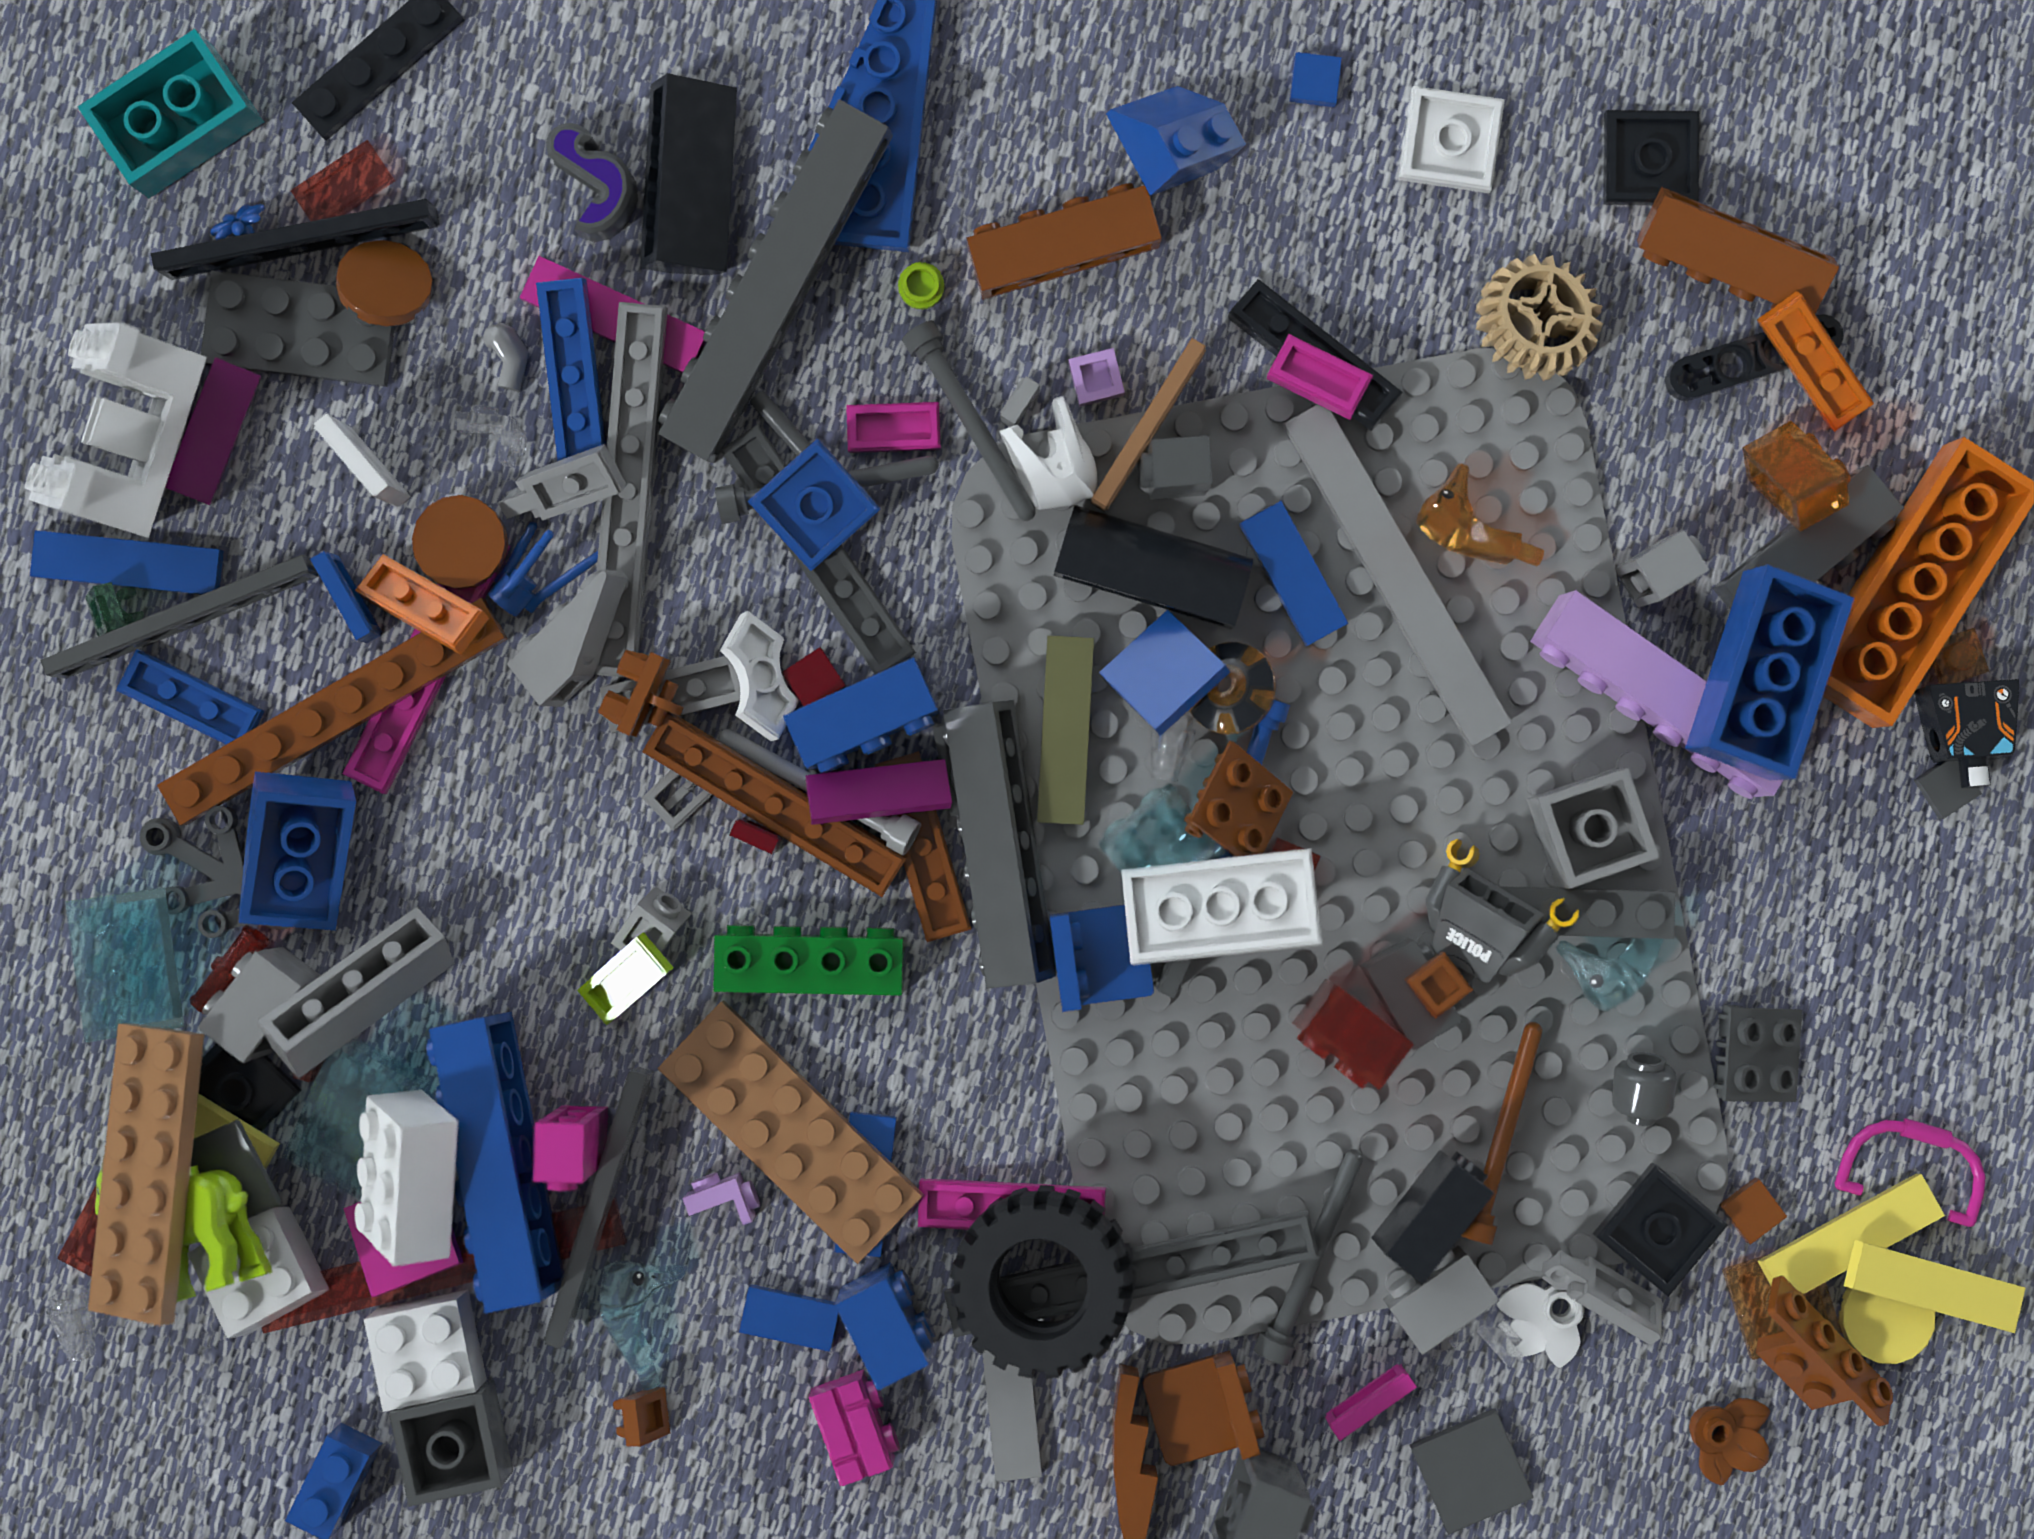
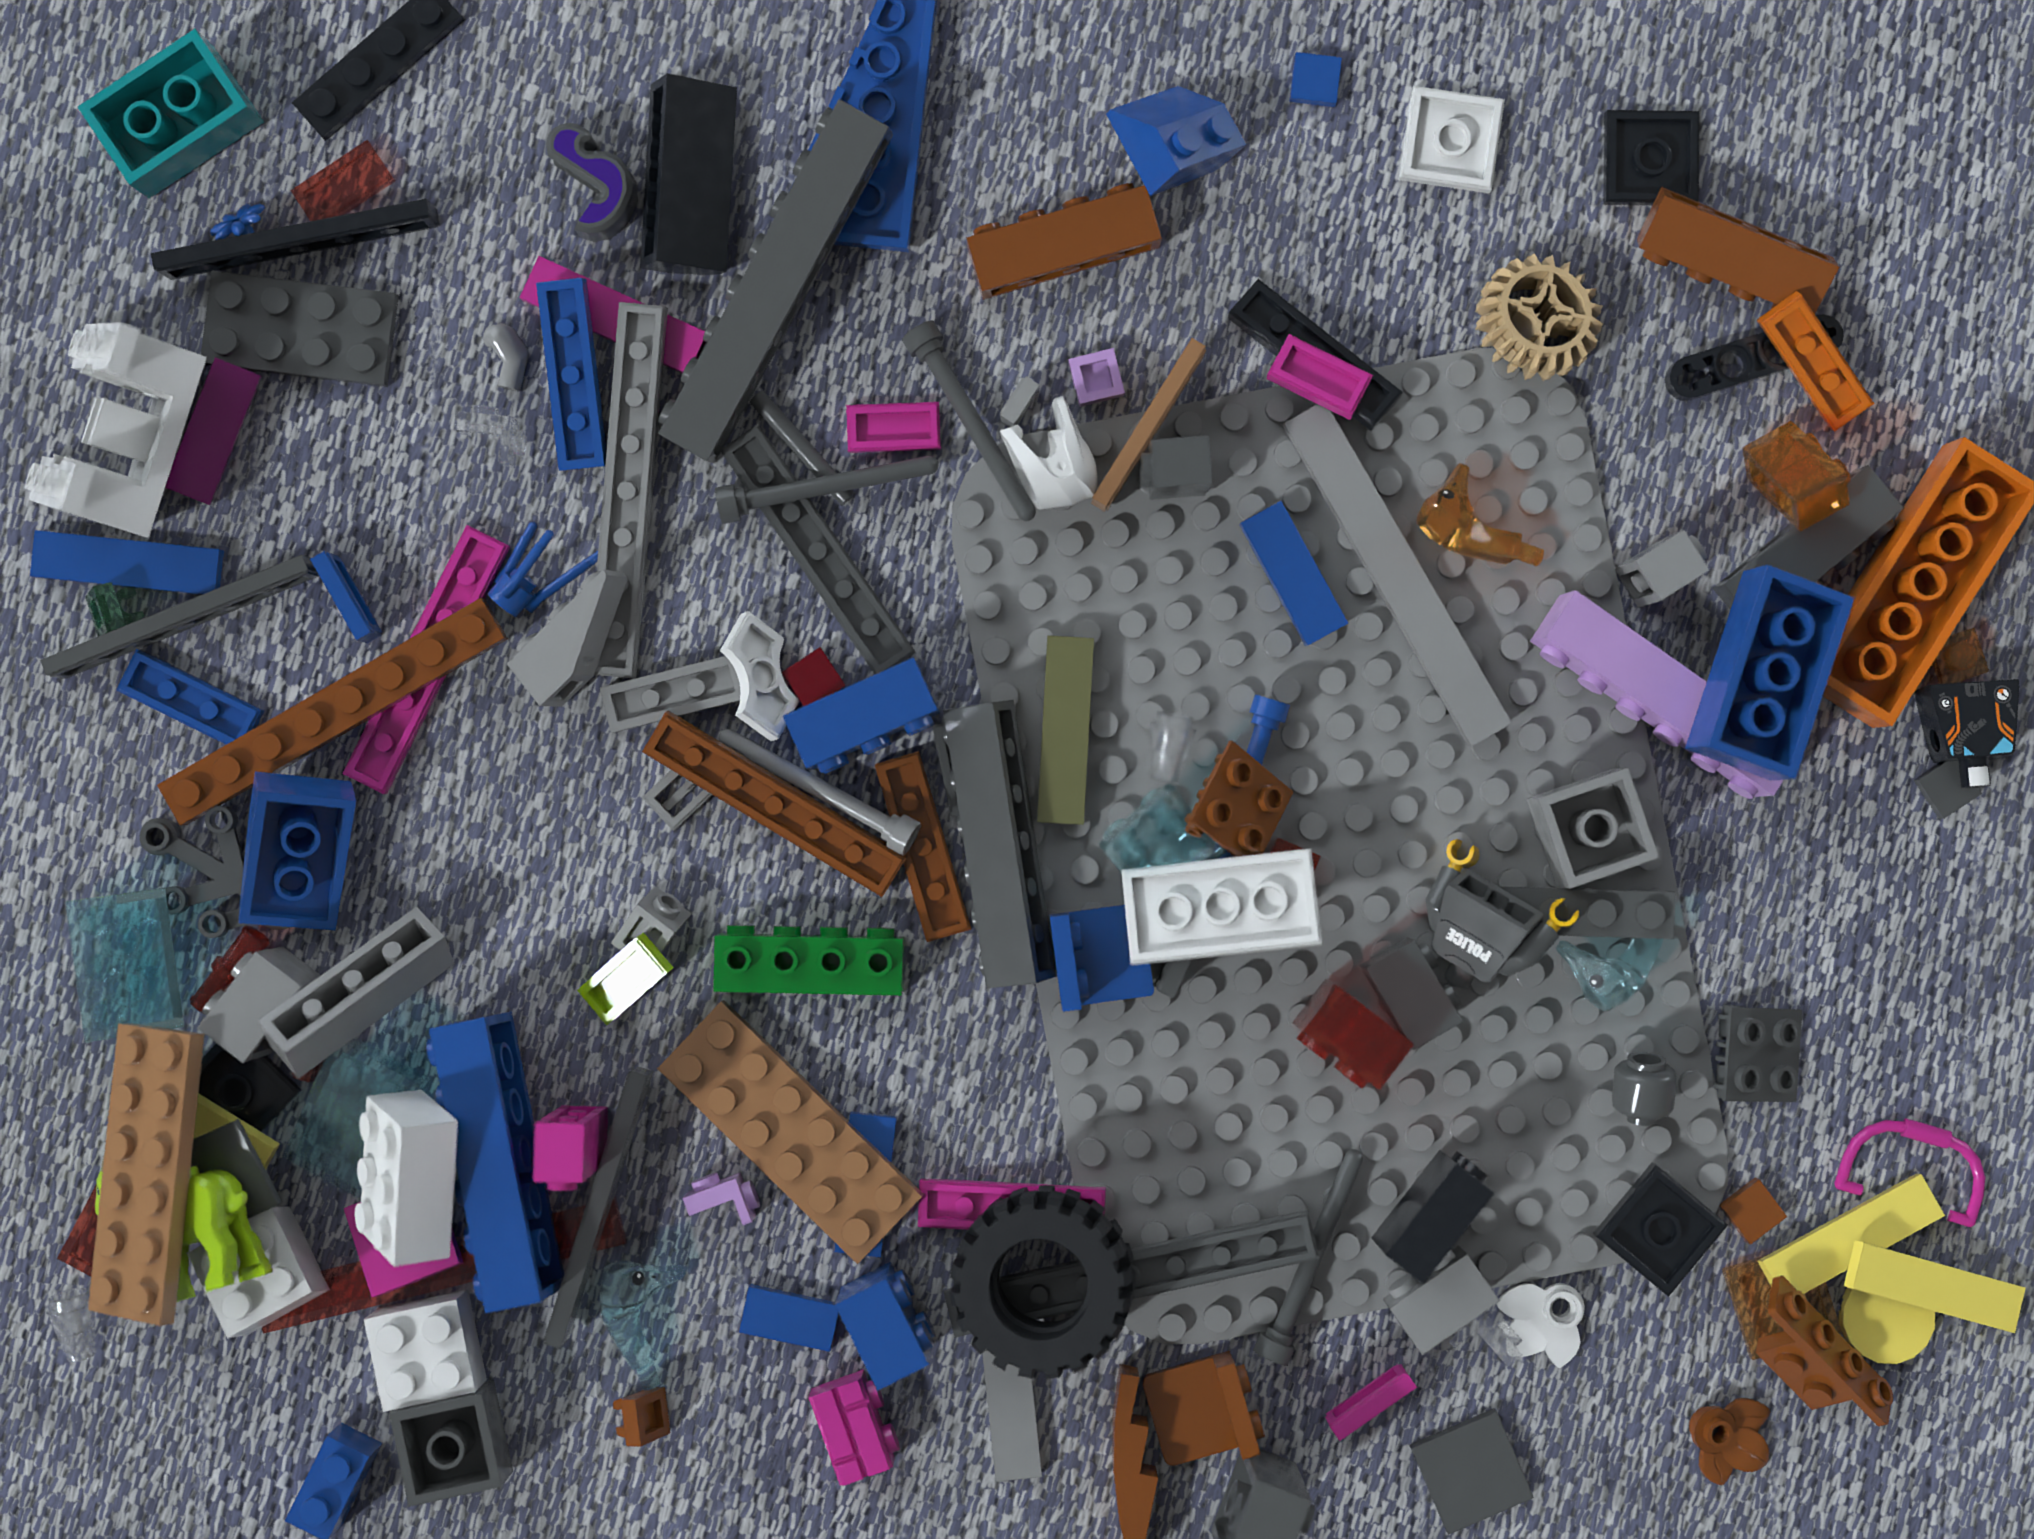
white tile [314,413,411,507] -> none
dark orange tile [336,240,433,327] -> none
orange tile [355,554,489,655] -> none
dark orange tile [412,495,508,589] -> none
light grey hinge [498,444,627,521] -> none
dark orange hips [598,650,684,737] -> none
dark red tile [729,818,783,854] -> none
blue tile [748,438,881,571] -> none
magenta tile [805,759,952,825] -> none
lime plate [898,262,945,310] -> none
black brick [1053,505,1253,629] -> none
tile [1099,610,1230,736] -> none
dish [1189,642,1276,735] -> none
dark orange tile [1404,951,1473,1019] -> none
dark orange piece [1462,1022,1543,1245] -> none
light grey hinge [1542,1250,1662,1345] -> none

